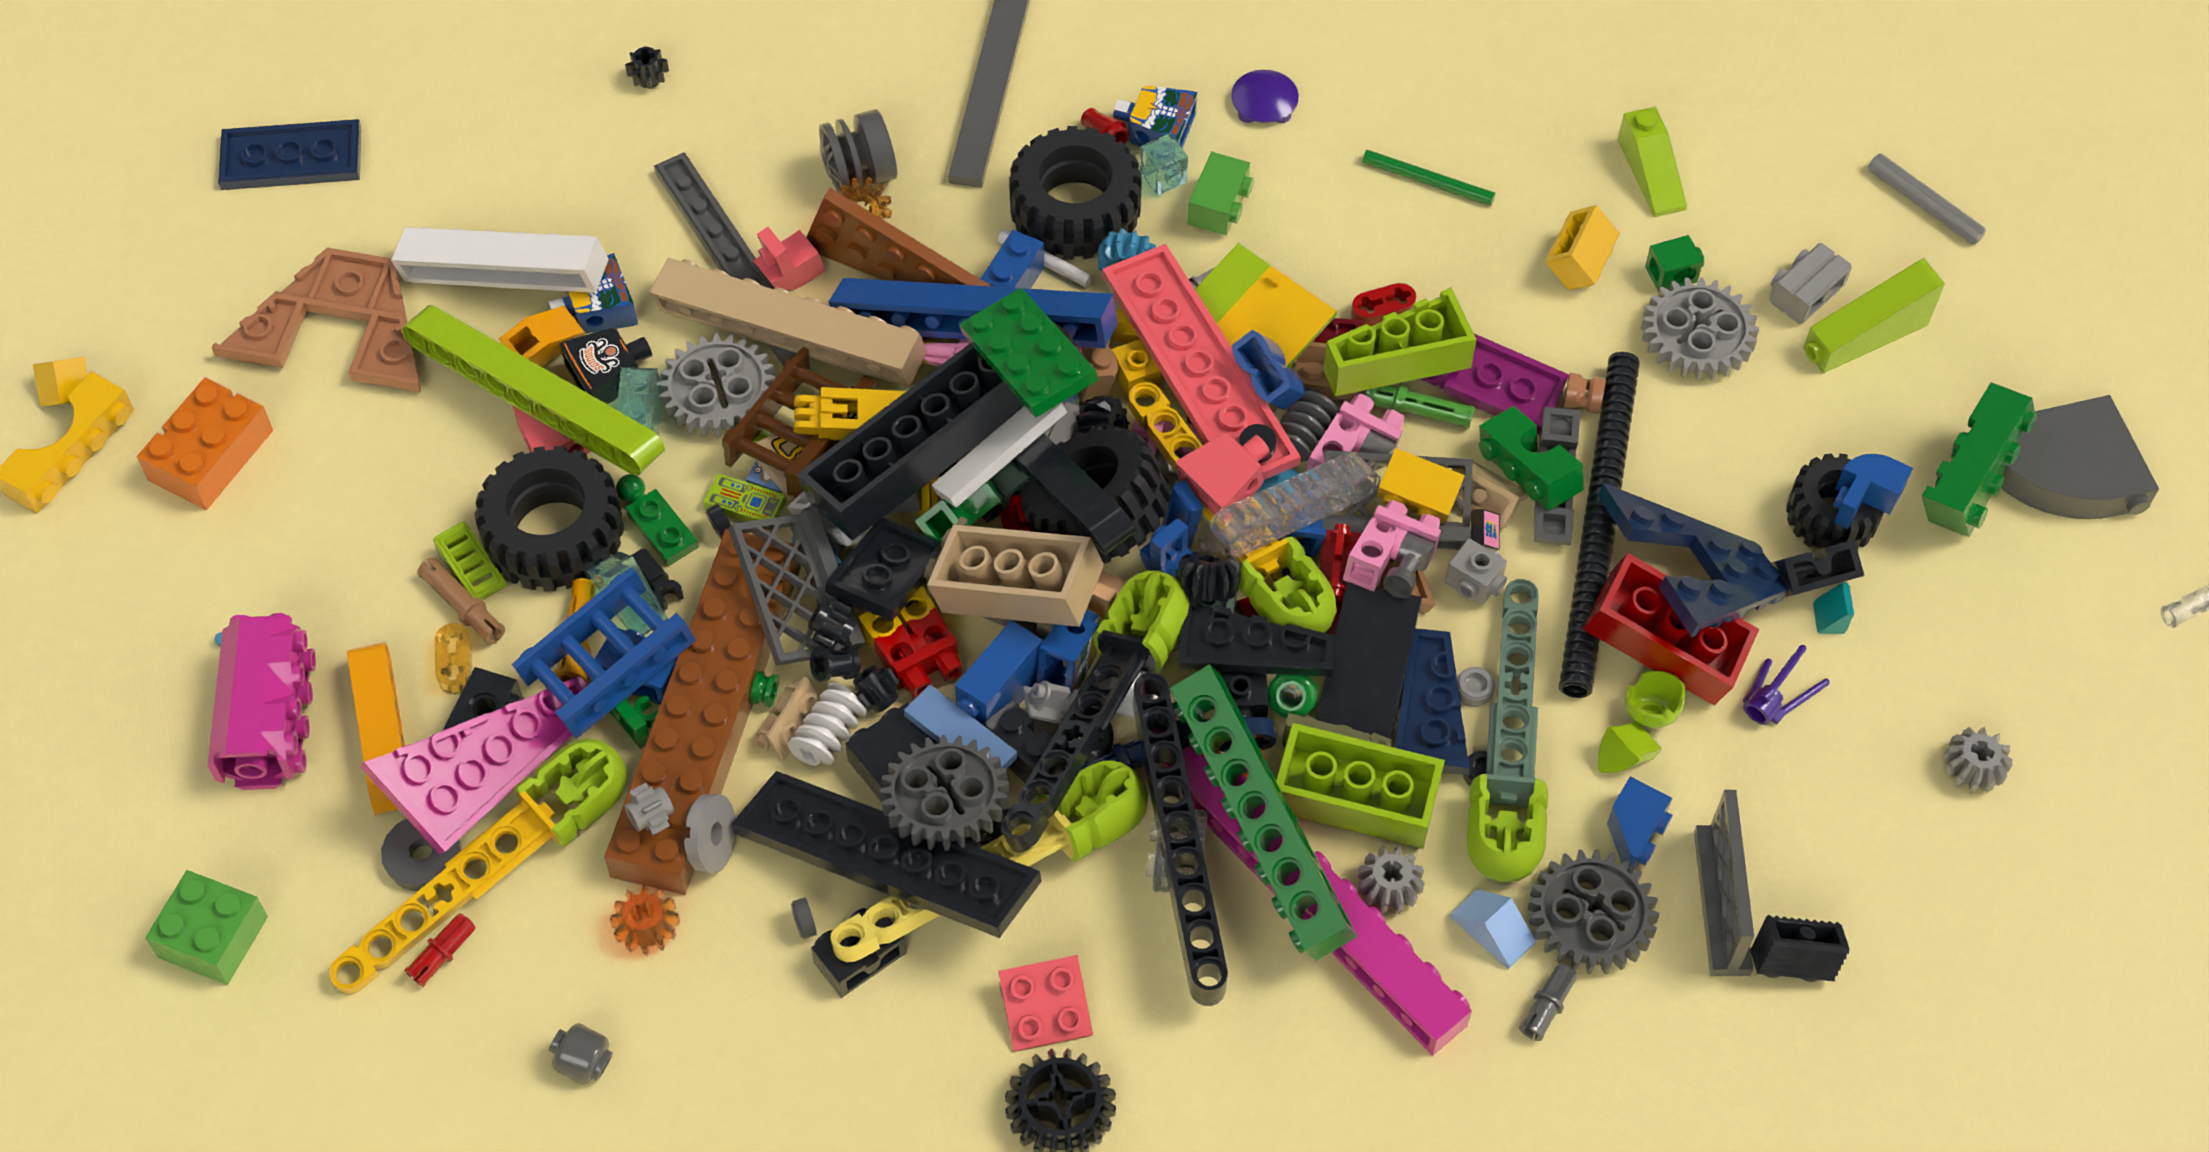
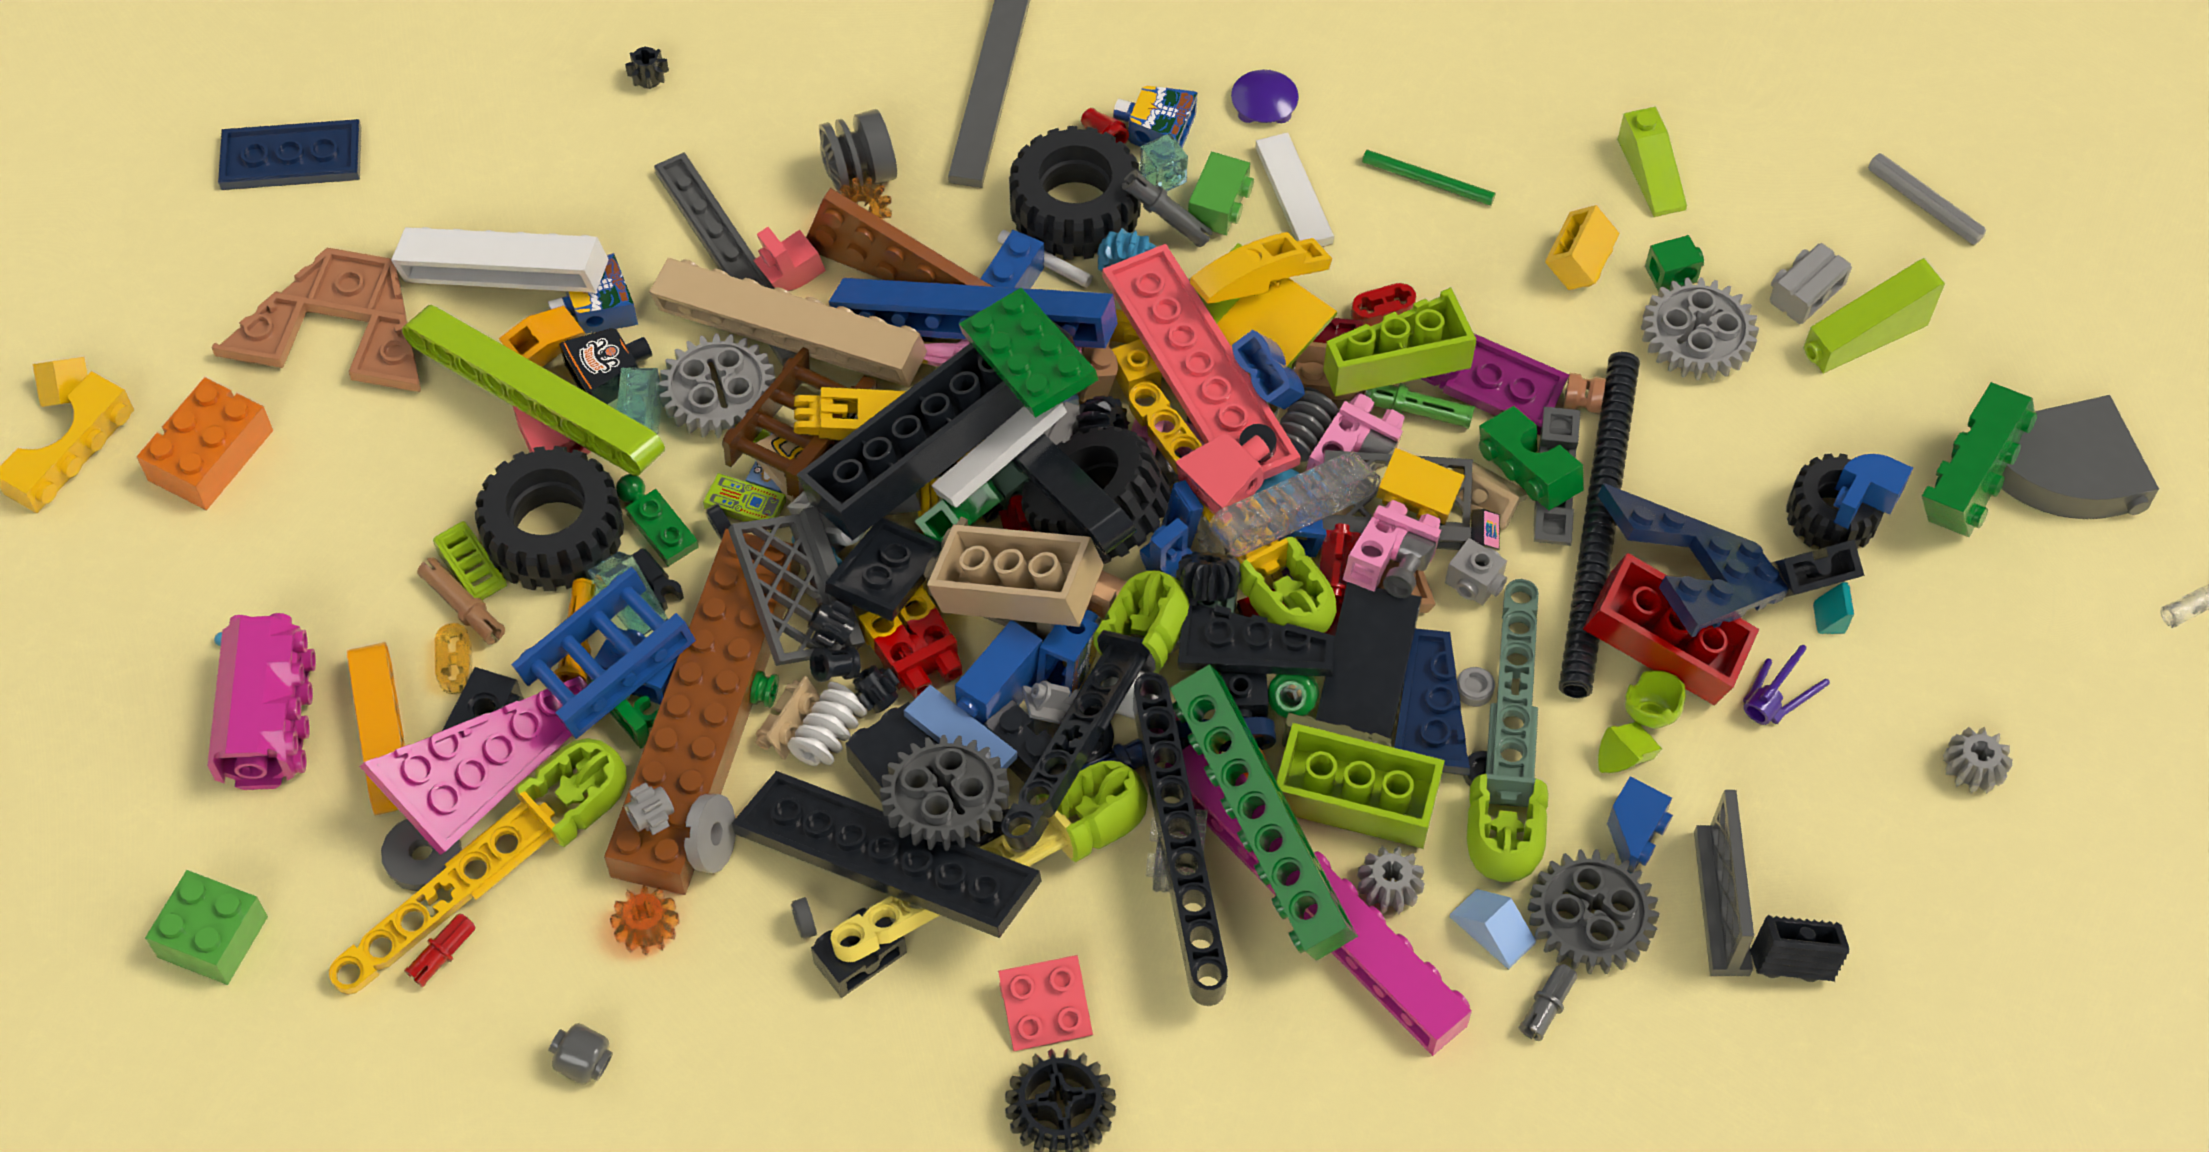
none -> dark grey pin [1122,170,1212,247]
none -> yellow slope [1189,232,1332,304]
none -> white tile [1255,133,1334,246]

